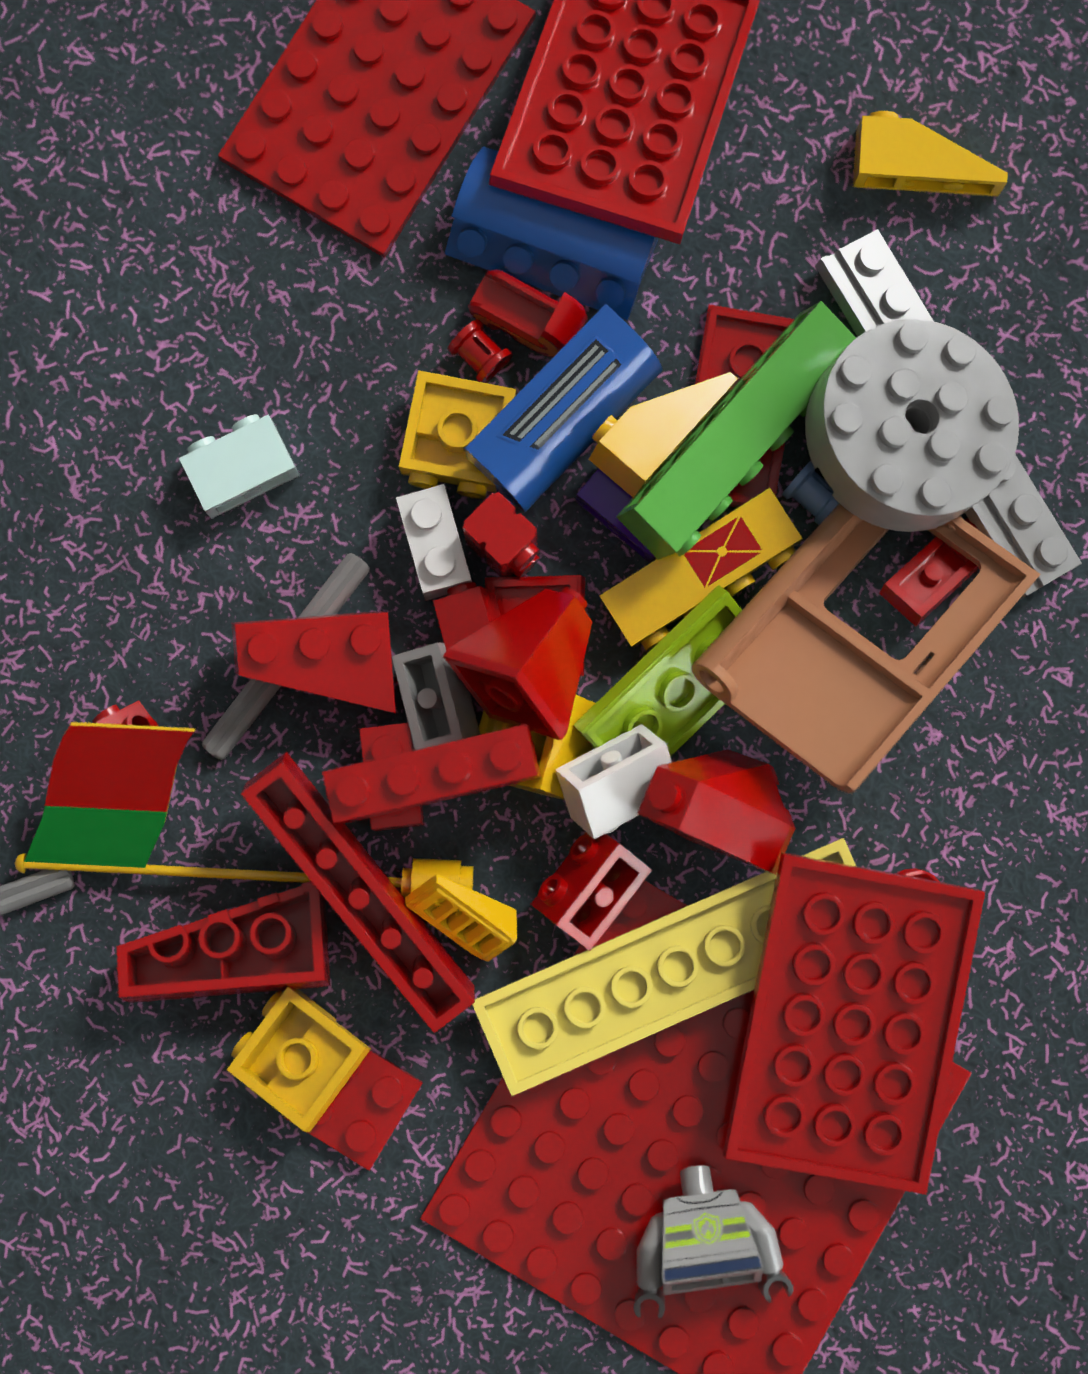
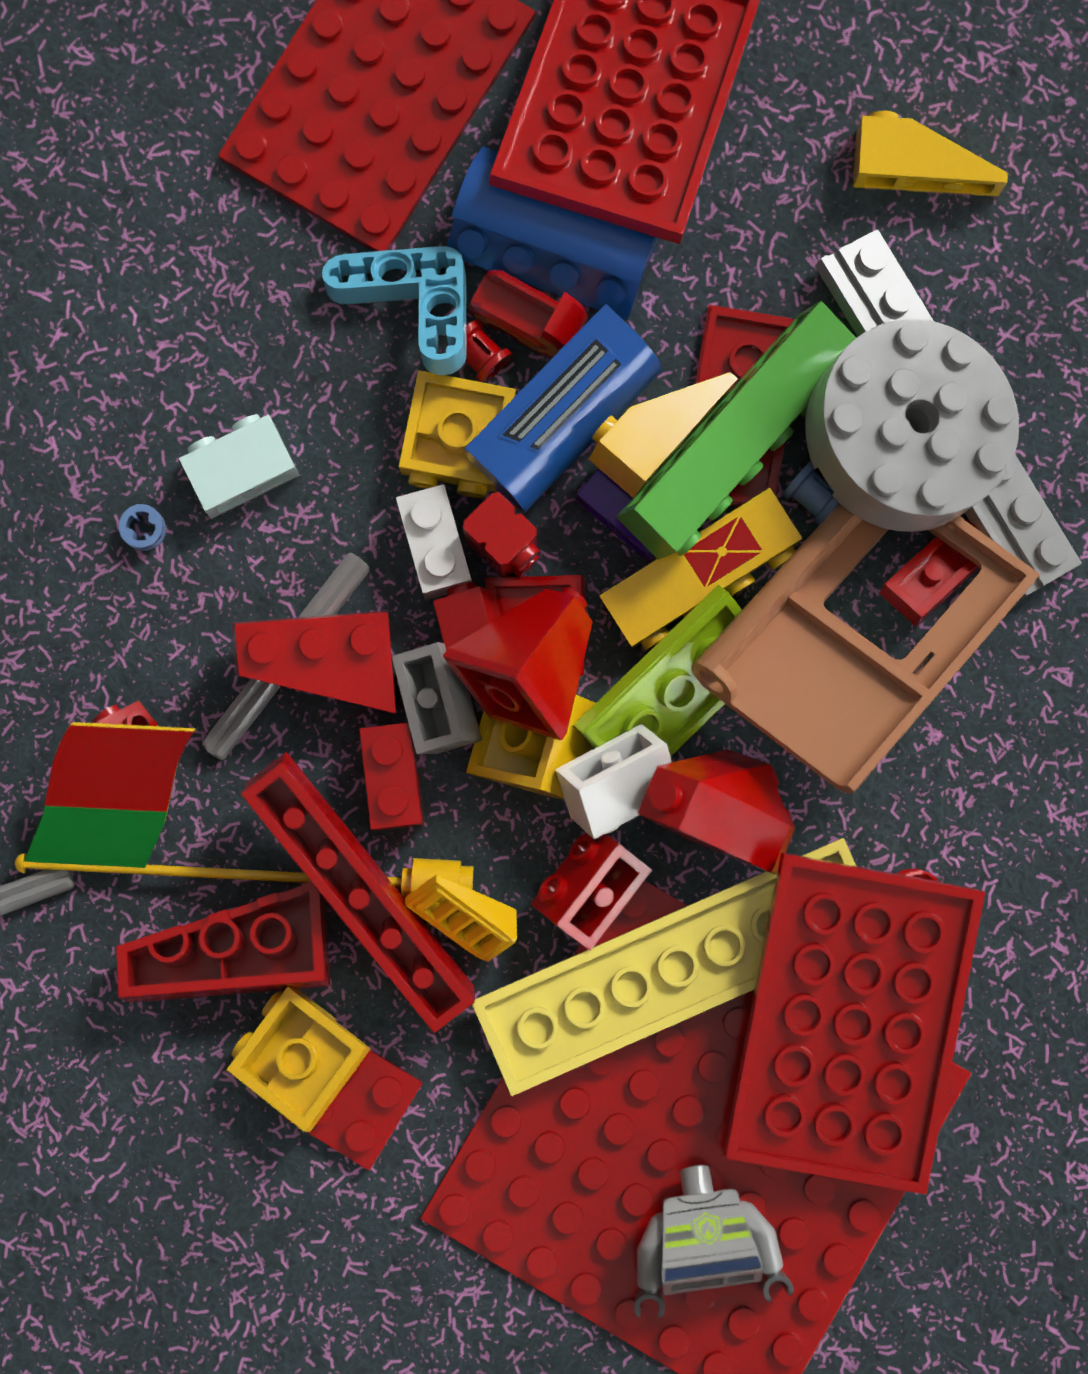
red brick [322,724,541,824] -> none
none -> medium blue bush [119,504,166,551]
none -> medium azure beam [322,246,467,375]

